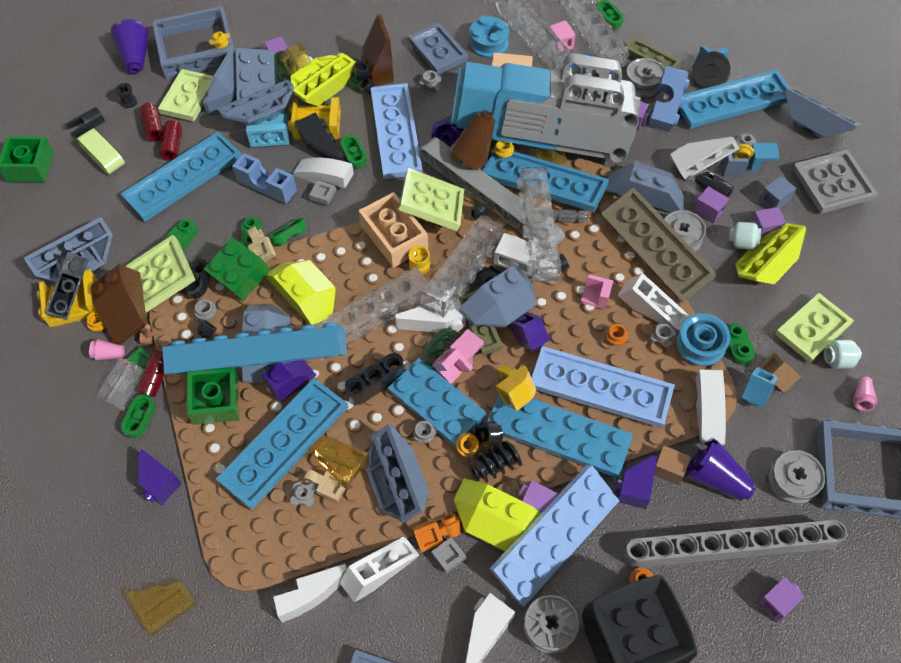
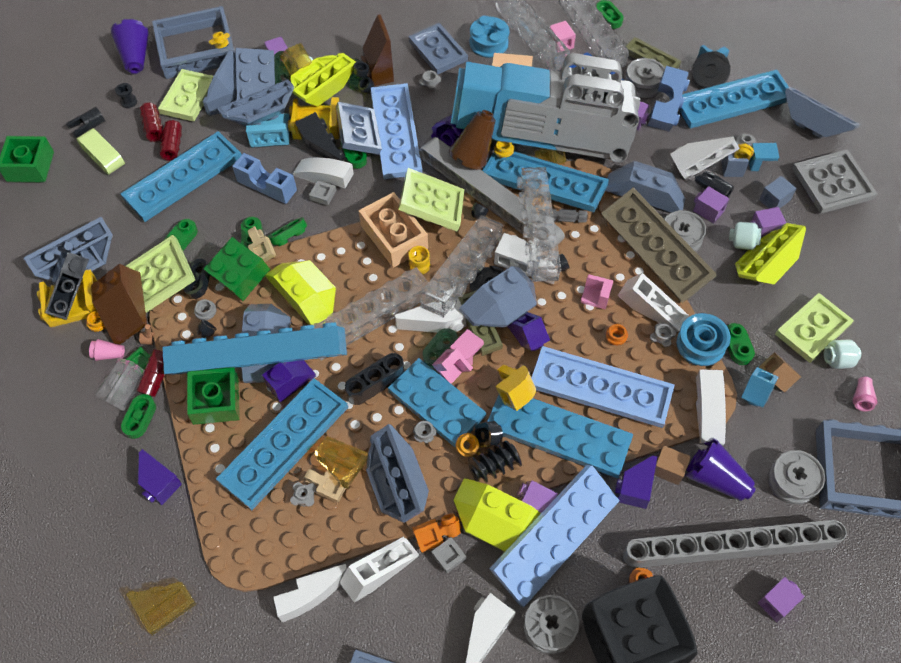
none -> sand blue plate [336,102,382,154]

